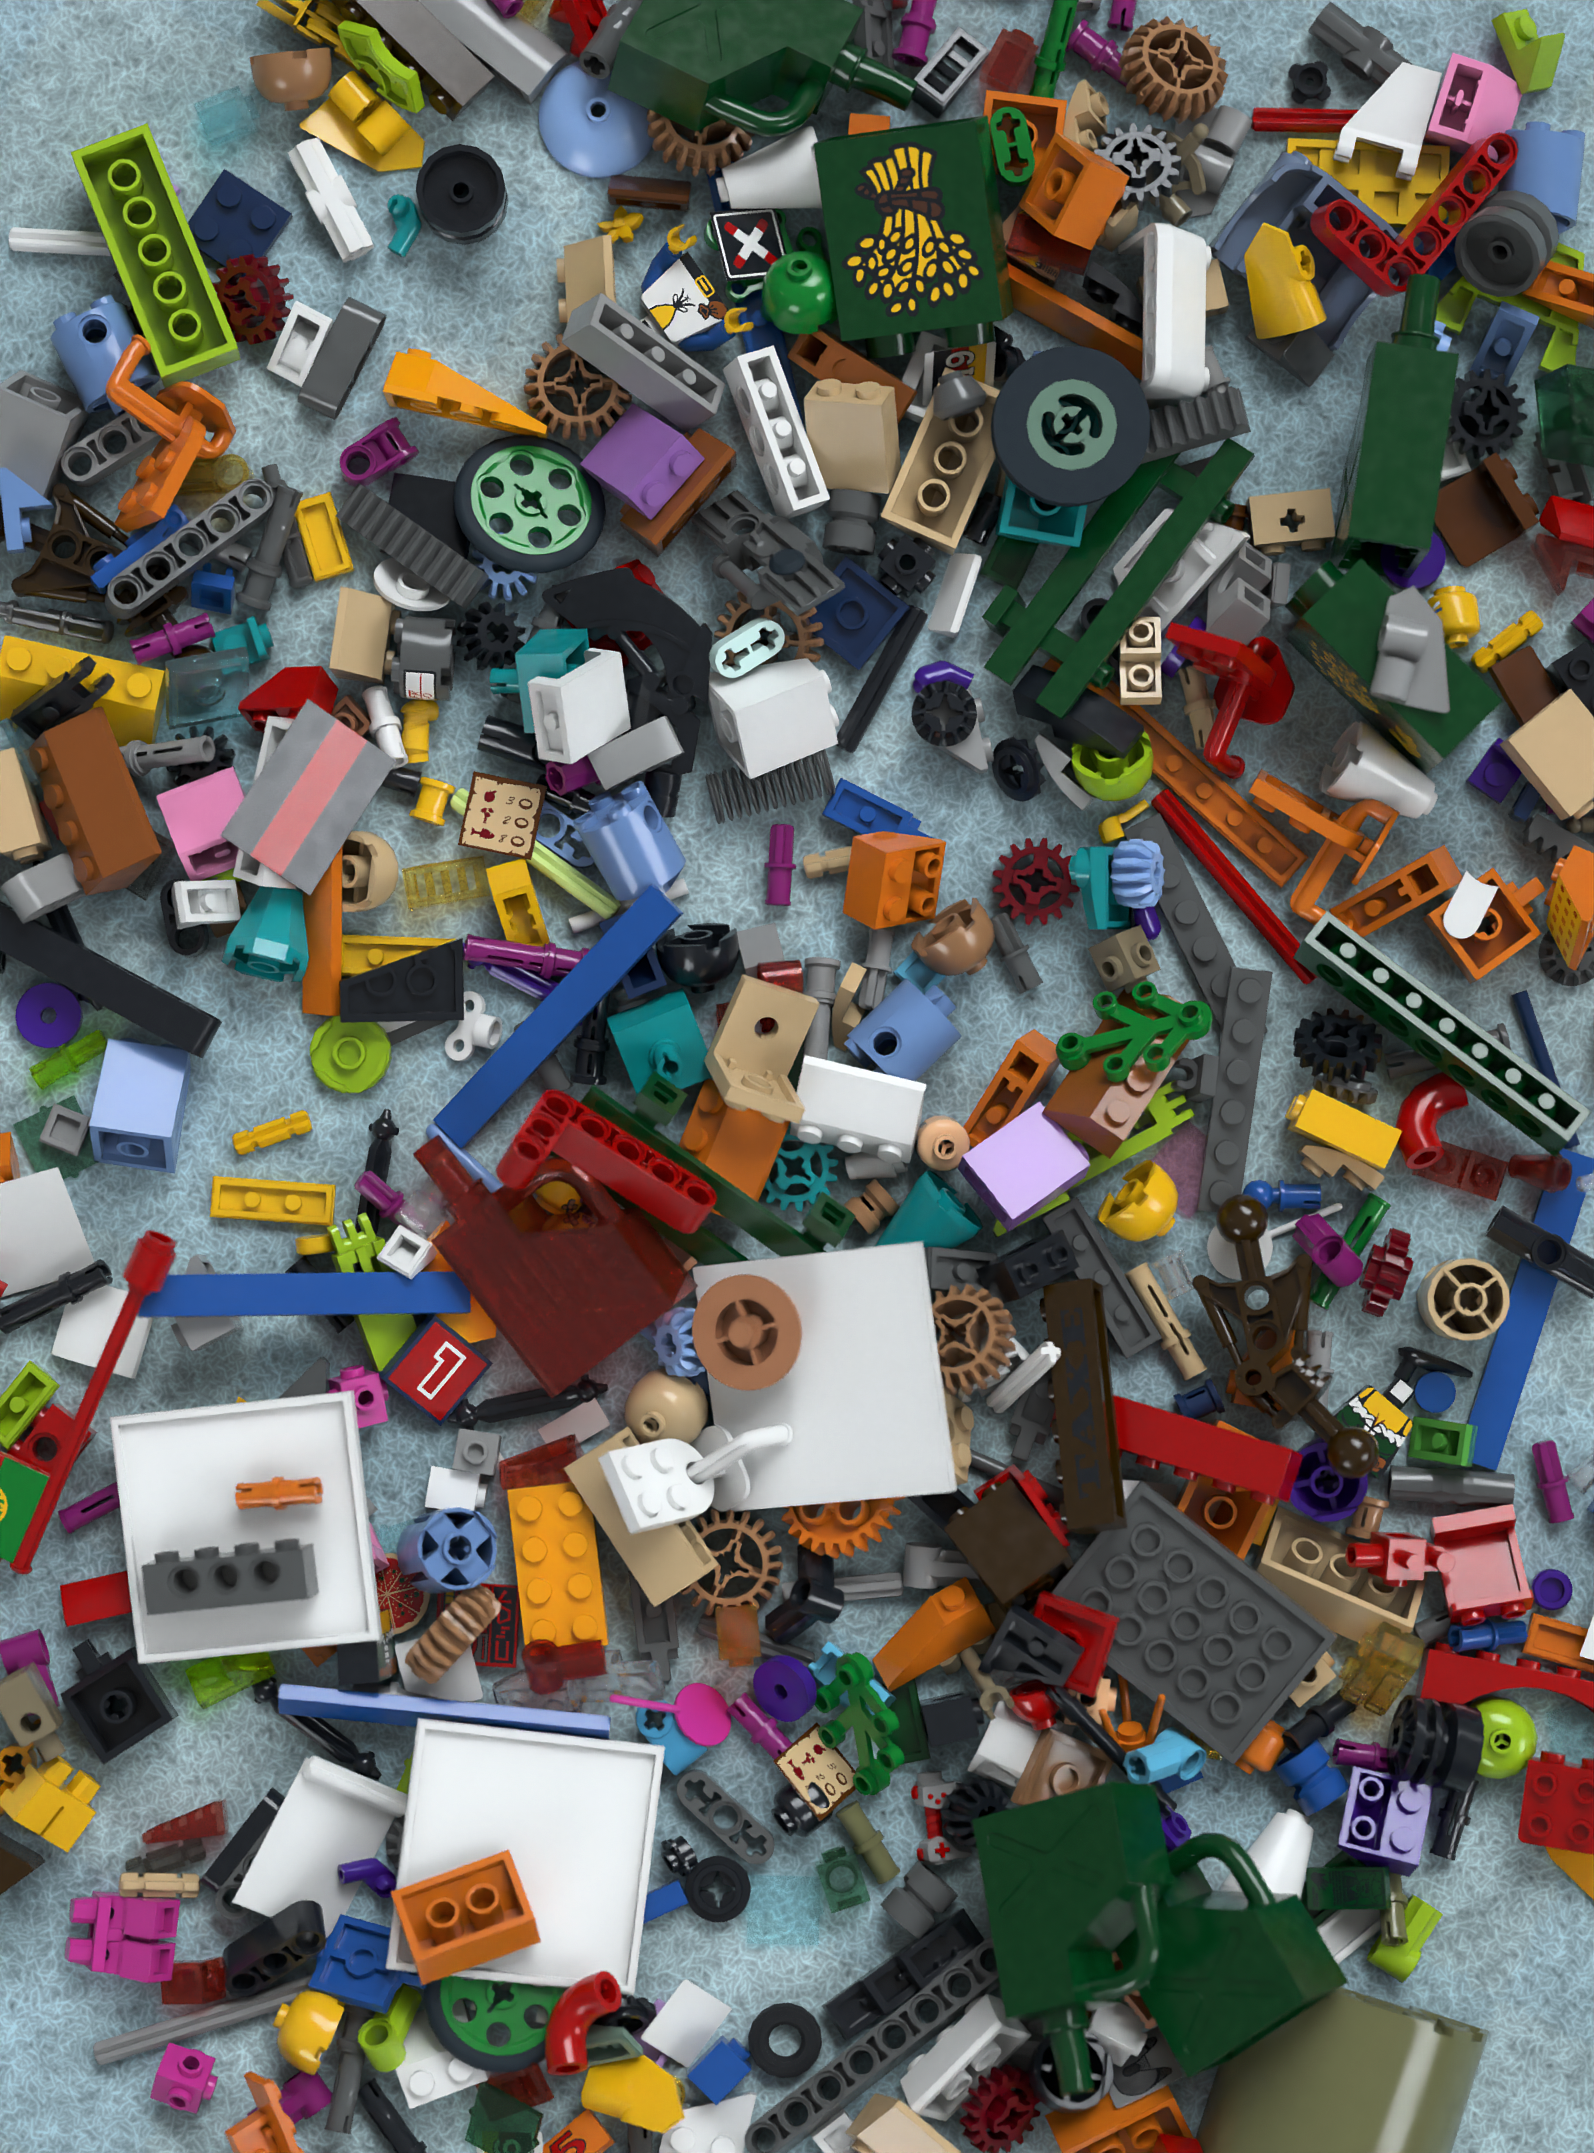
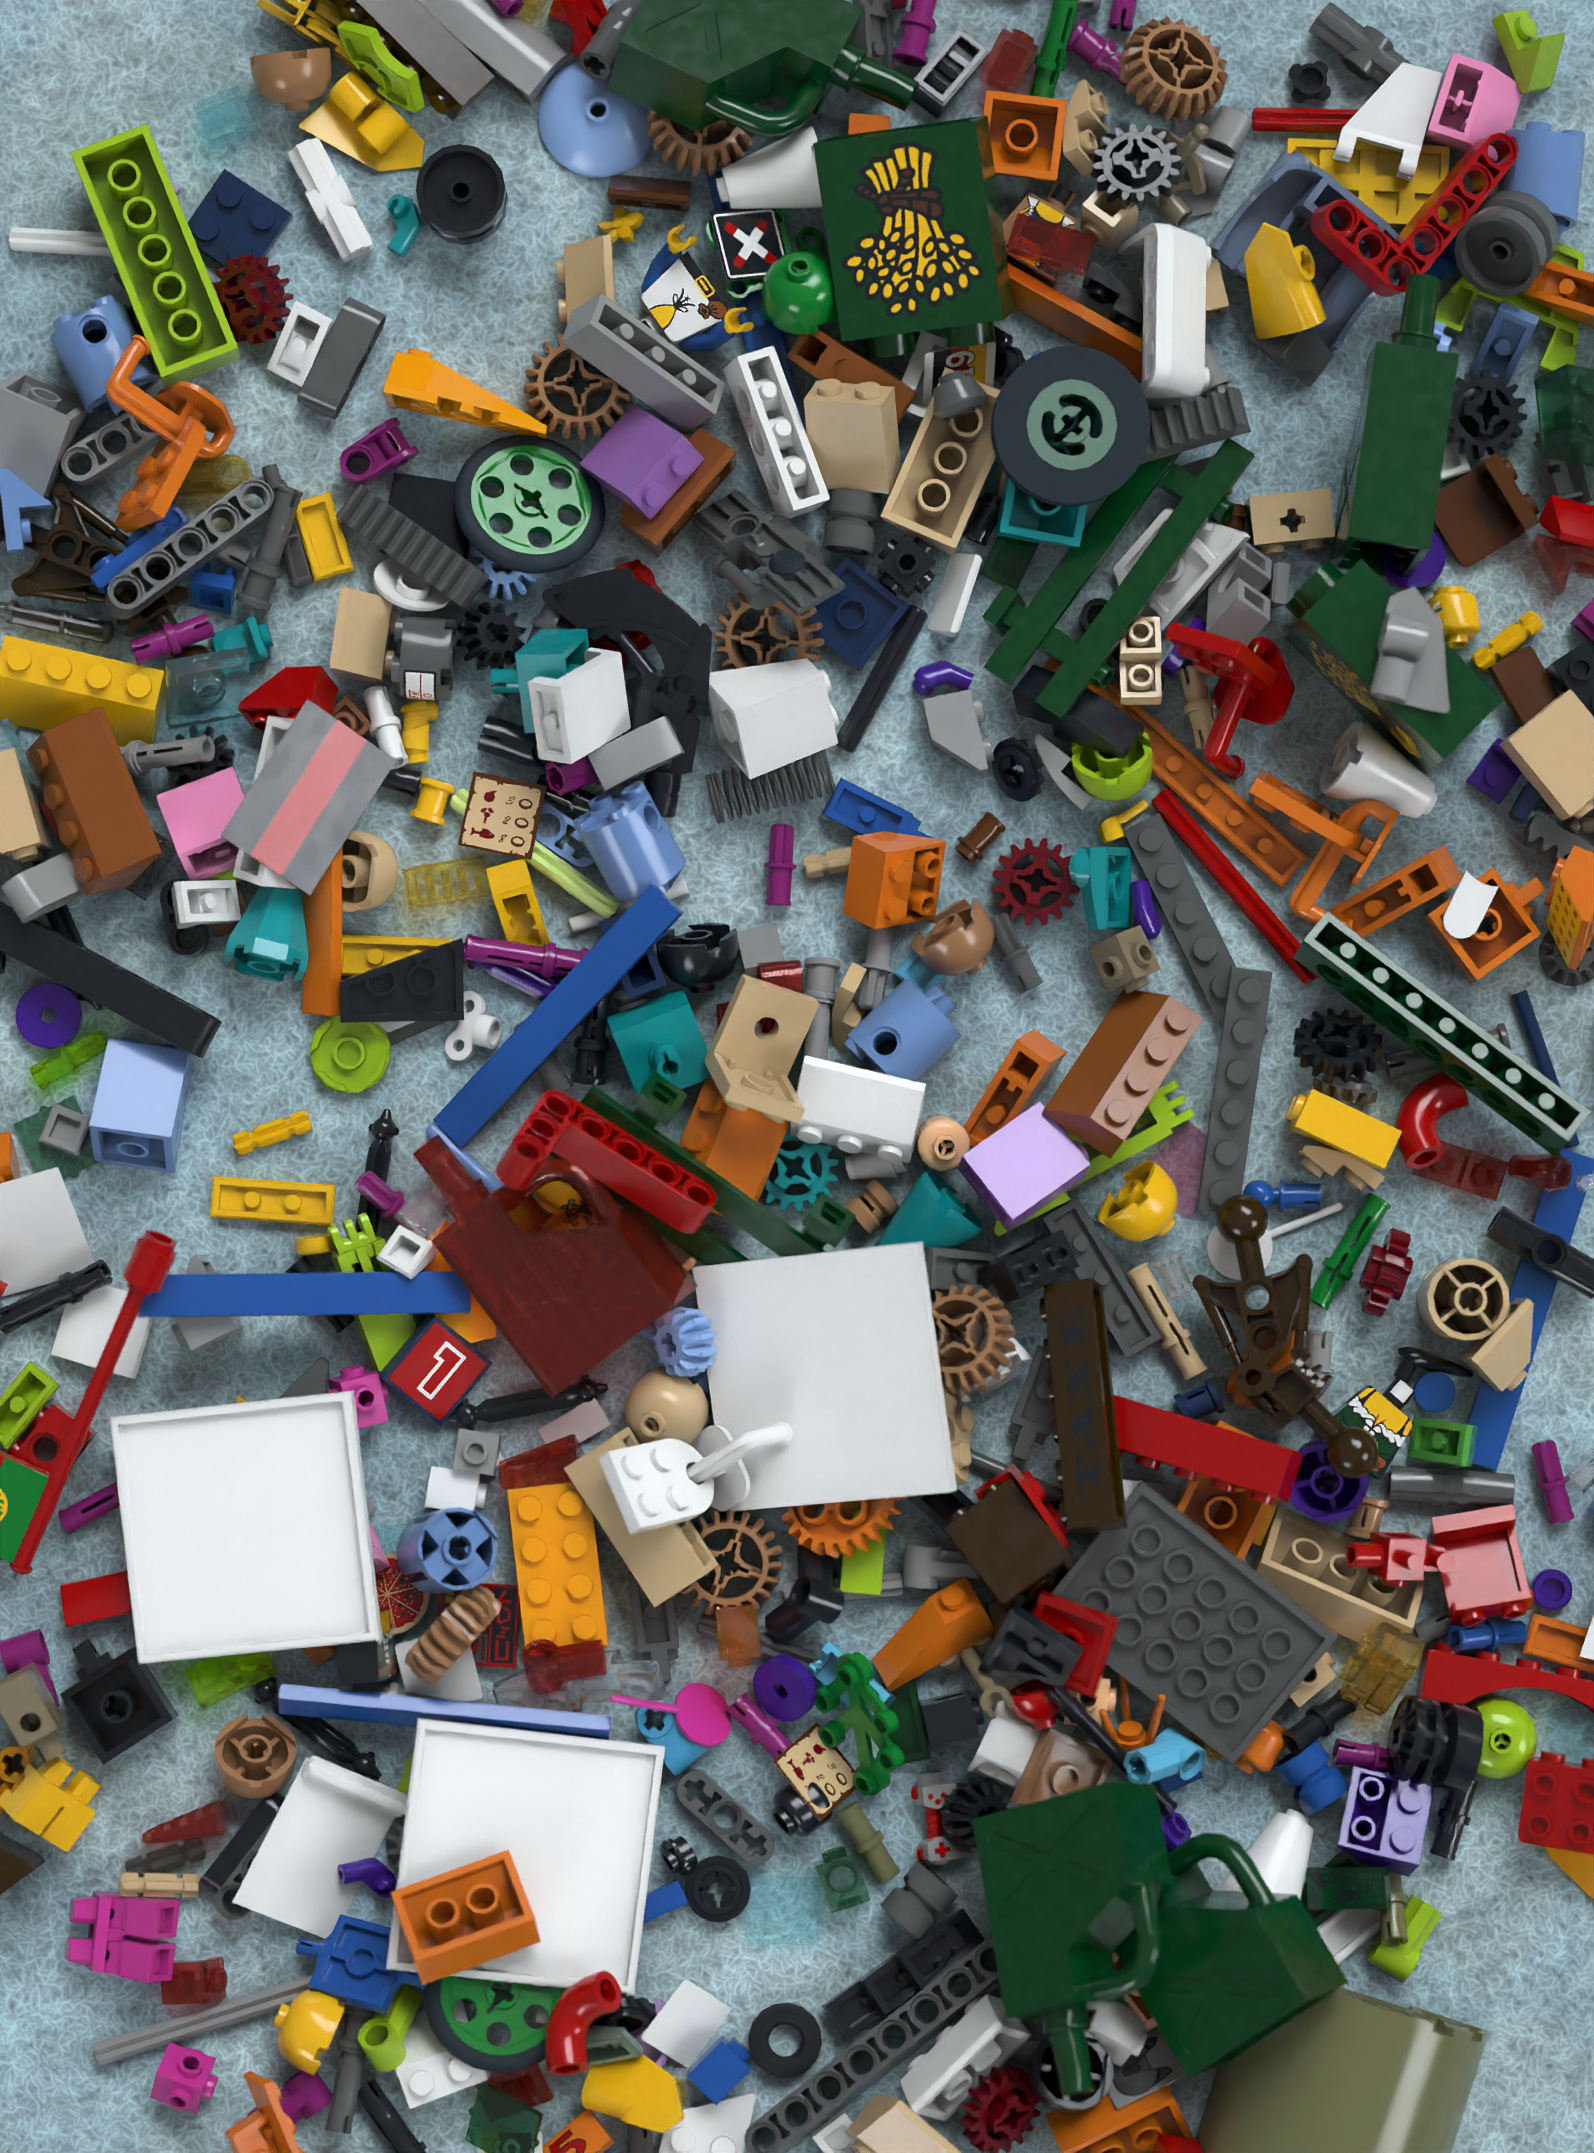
black hinge [10,656,115,741] -> none
dark grey brick [142,1538,319,1615] -> none
black beam [222,1900,326,1997] -> none
orange pin [235,1476,323,1510] -> none
nougat wheel [692,1274,802,1391] -> none
light aqua beam [709,618,785,678] -> none
black gear [911,680,977,747] -> none
white axle [986,1341,1061,1413] -> none
green beam [989,107,1035,187] -> none
orange slope [1018,132,1129,251] -> none
green plant [1056,981,1213,1082] -> none
light blue gear [1110,839,1165,908] -> none
dark grey tile [1171,1054,1219,1103] -> none
magenta piece [1292,1213,1363,1287] -> none
none -> medium nougat cylinder [214,1715,297,1799]
none -> lime slope [840,1509,887,1595]
none -> reddish brown pin [955,811,1006,864]
none -> tan slope [1461,1298,1534,1392]

